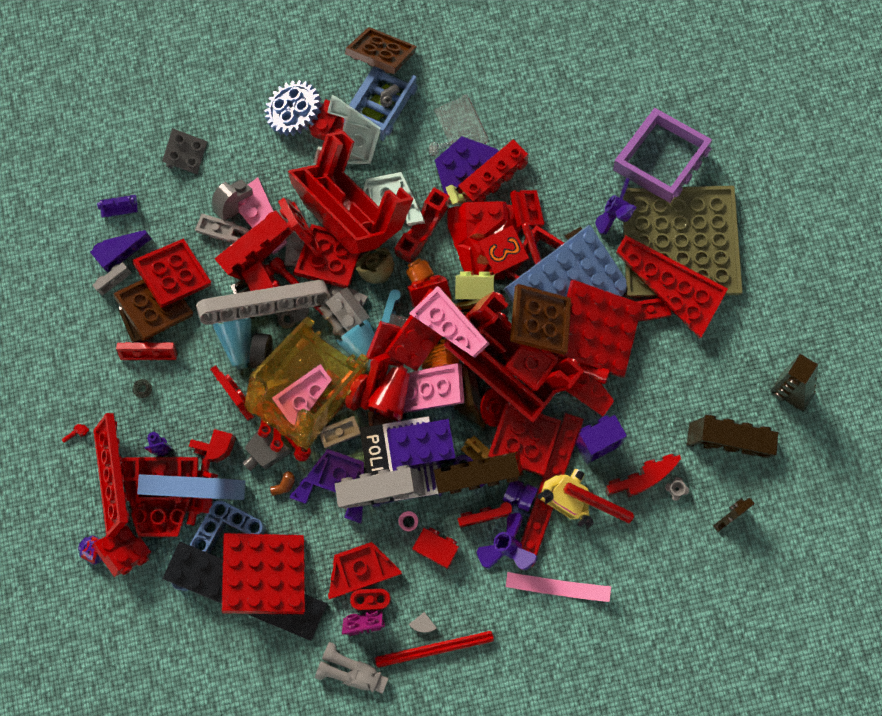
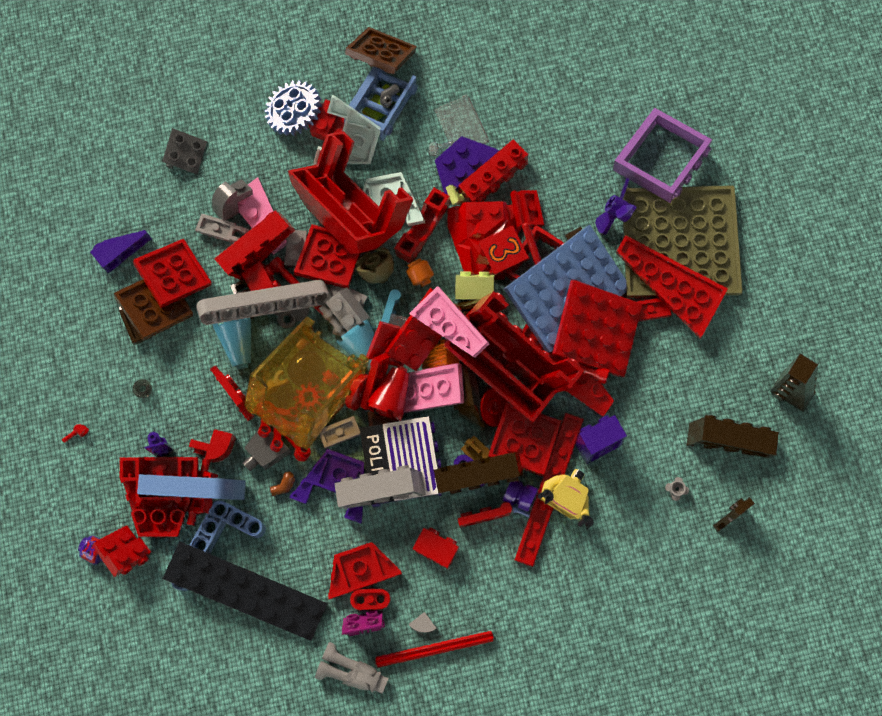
light grey plate [93,262,132,296] -> none
red plate [93,413,129,538] -> none
dark purple hinge [97,195,138,218] -> none
red plate [116,342,177,360] -> none
red plate [222,533,305,614] -> none
black tyre [250,333,273,370] -> none
bright pink wing [272,364,332,430] -> none
red wing [278,197,323,256] -> none
dark purple brick [390,419,456,469] -> none
bright pink piece [398,511,418,532] -> none
red brick [407,275,452,308] -> none
dark purple piece [477,513,538,570] -> none
red plate [504,344,559,391] -> none
bright pink sticker [506,572,611,602] -> none
reddish brown plate [510,284,571,355] -> none
red axle [563,483,634,523] -> none
red slope [605,454,681,497] -> none

